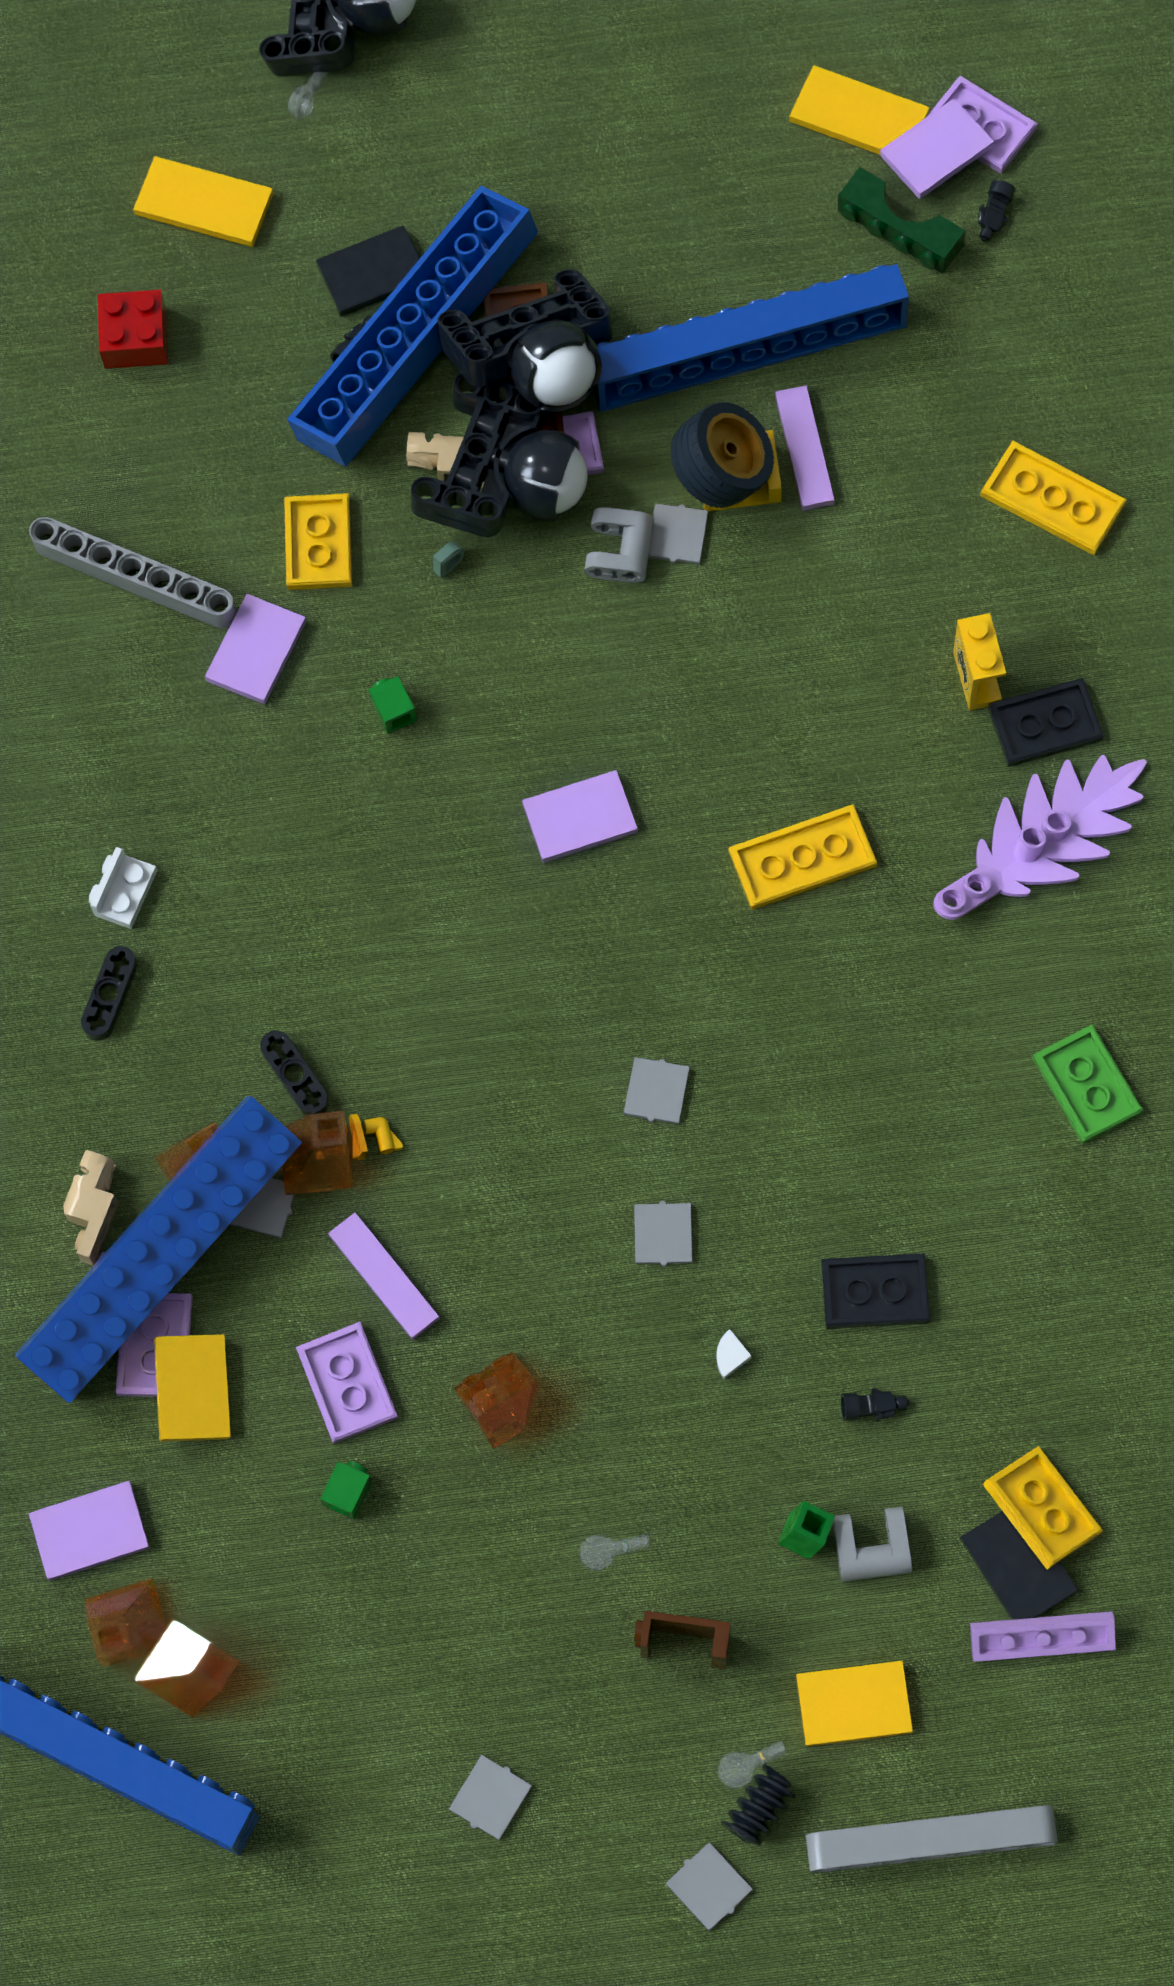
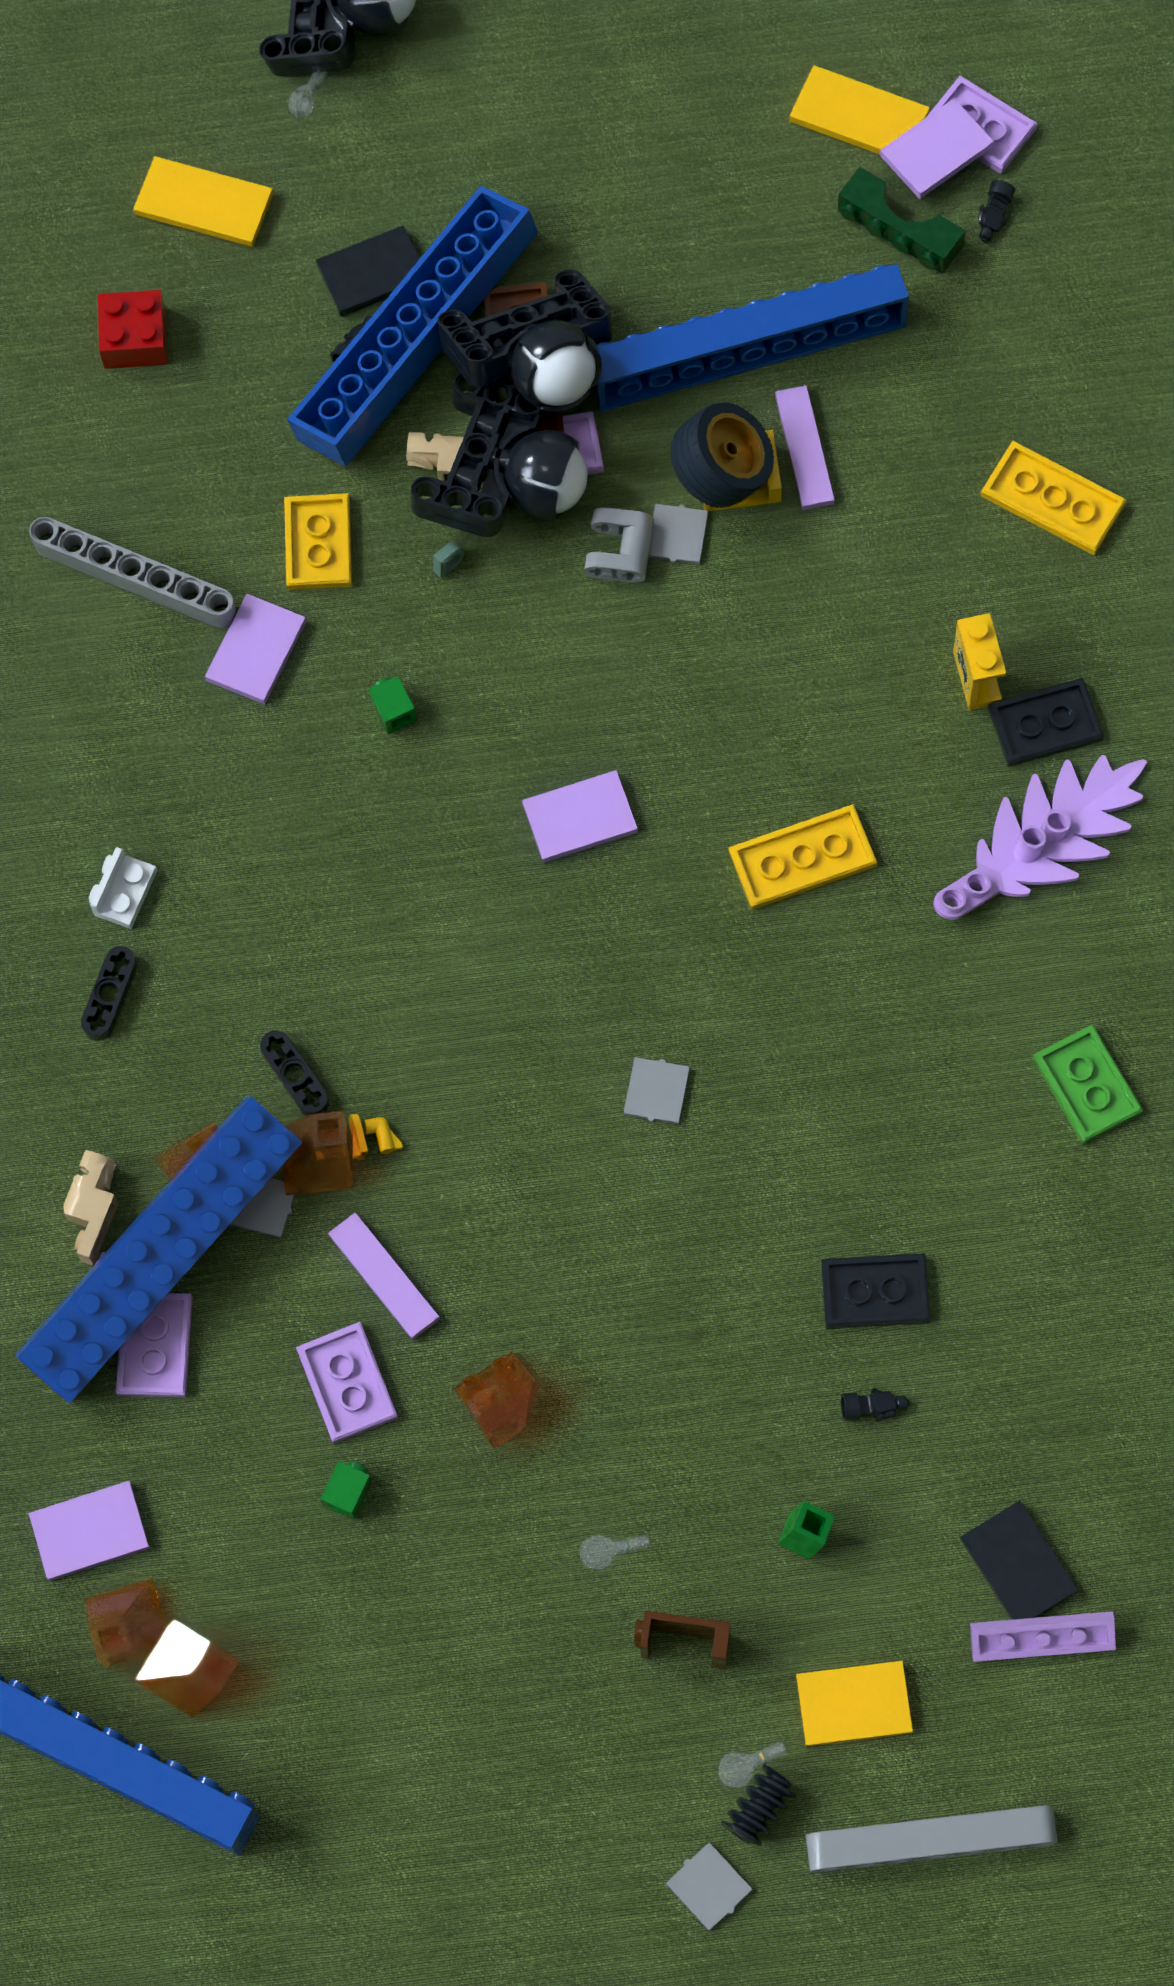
yellow tile [154,1334,231,1442] -> none
light grey piece [449,1755,532,1840] -> none
light grey piece [634,1201,692,1267] -> none
white tile [717,1329,751,1379] -> none
light grey connector [832,1506,912,1582] -> none
yellow tile [983,1446,1103,1570] -> none

